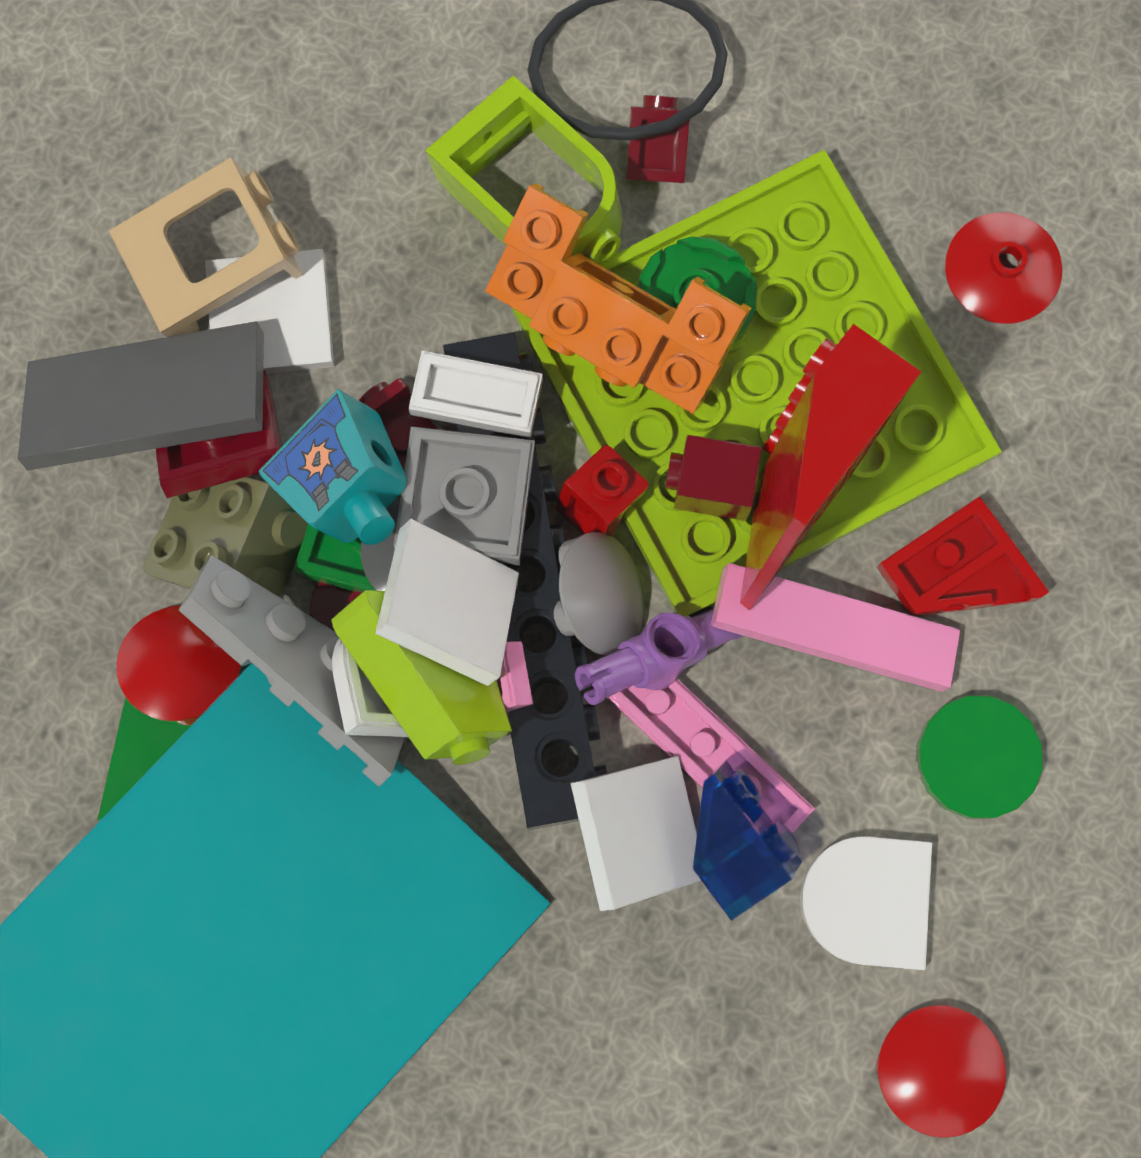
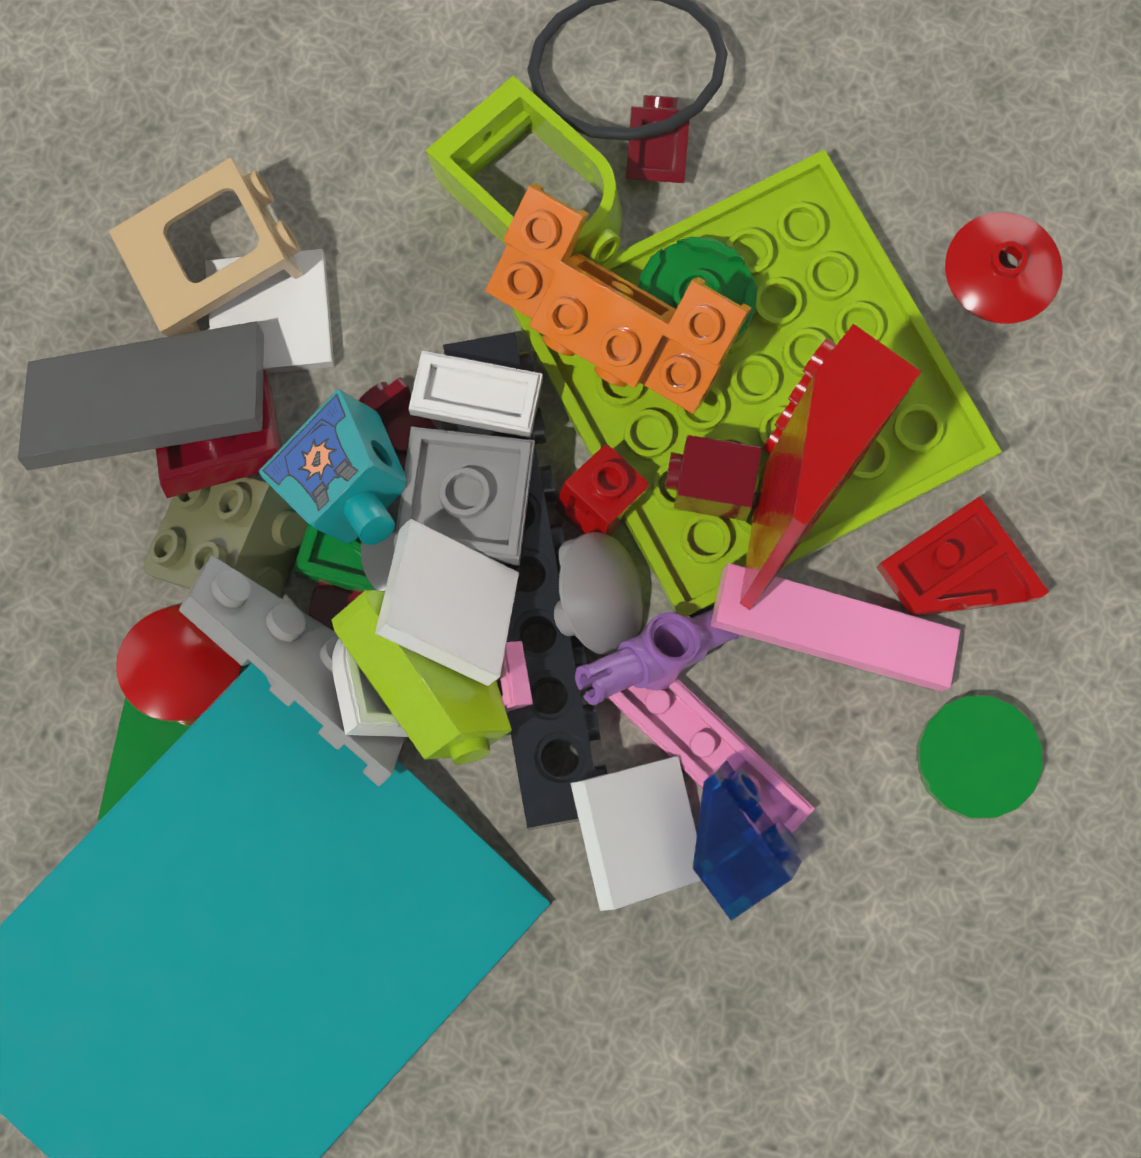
white tile [800,837,932,970] -> none
red dish [876,1005,1006,1138] -> none

